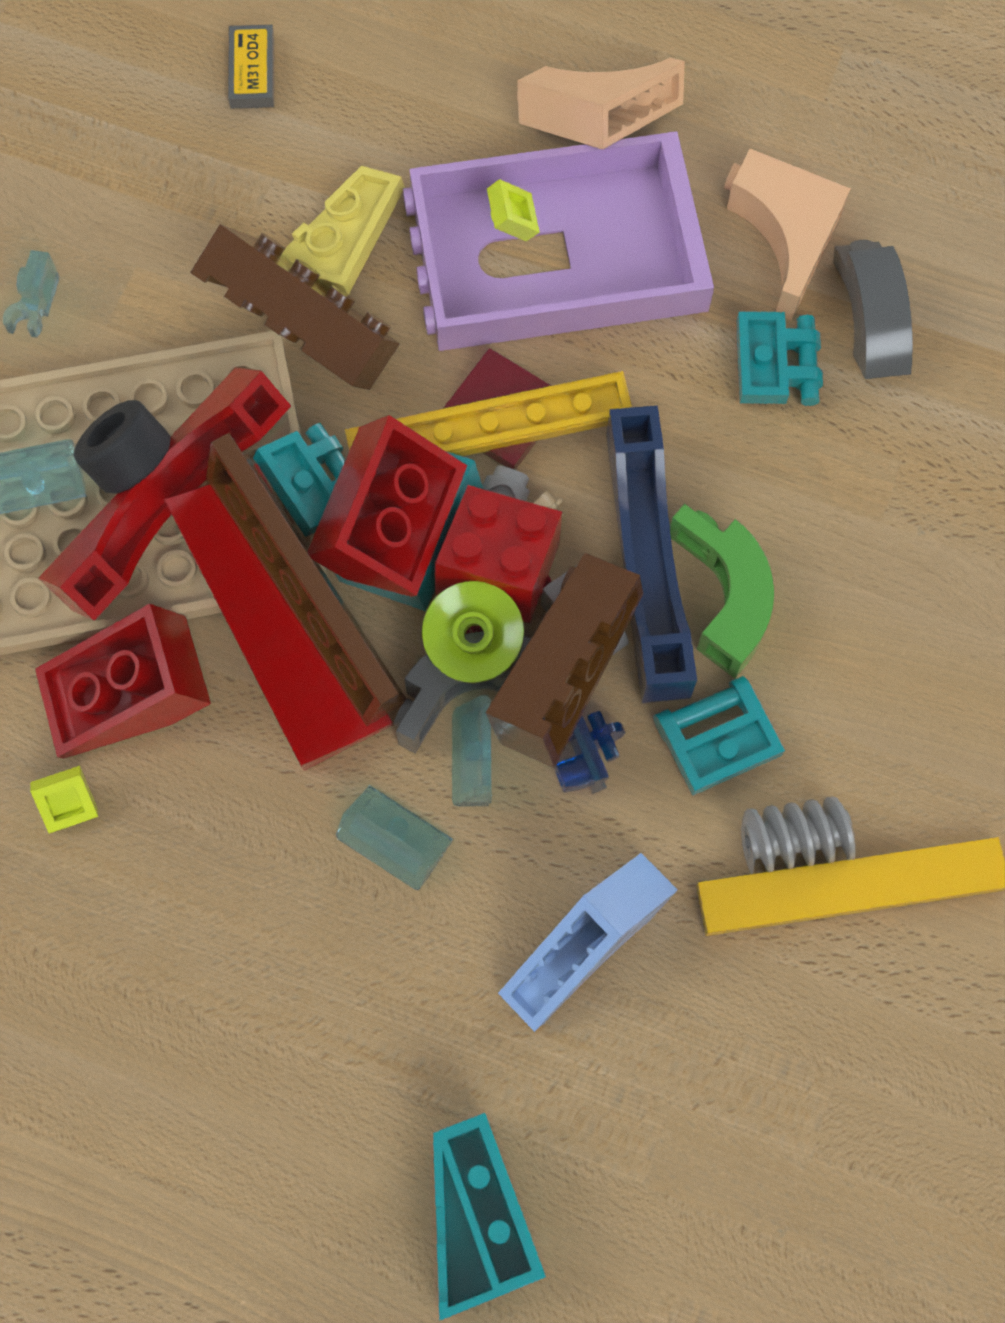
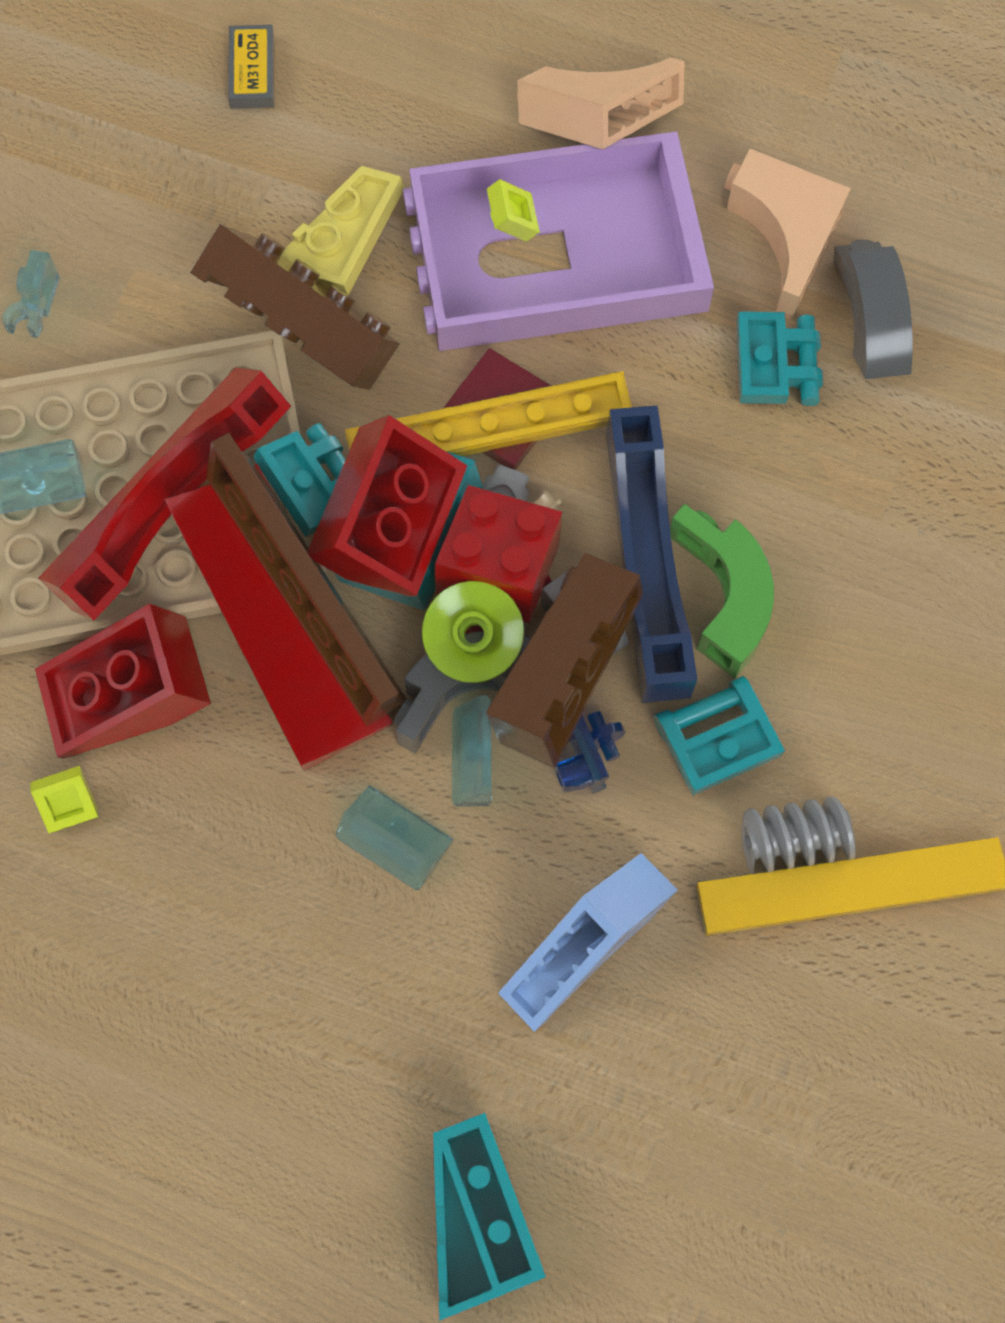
black tyre [73,400,171,494] -> none

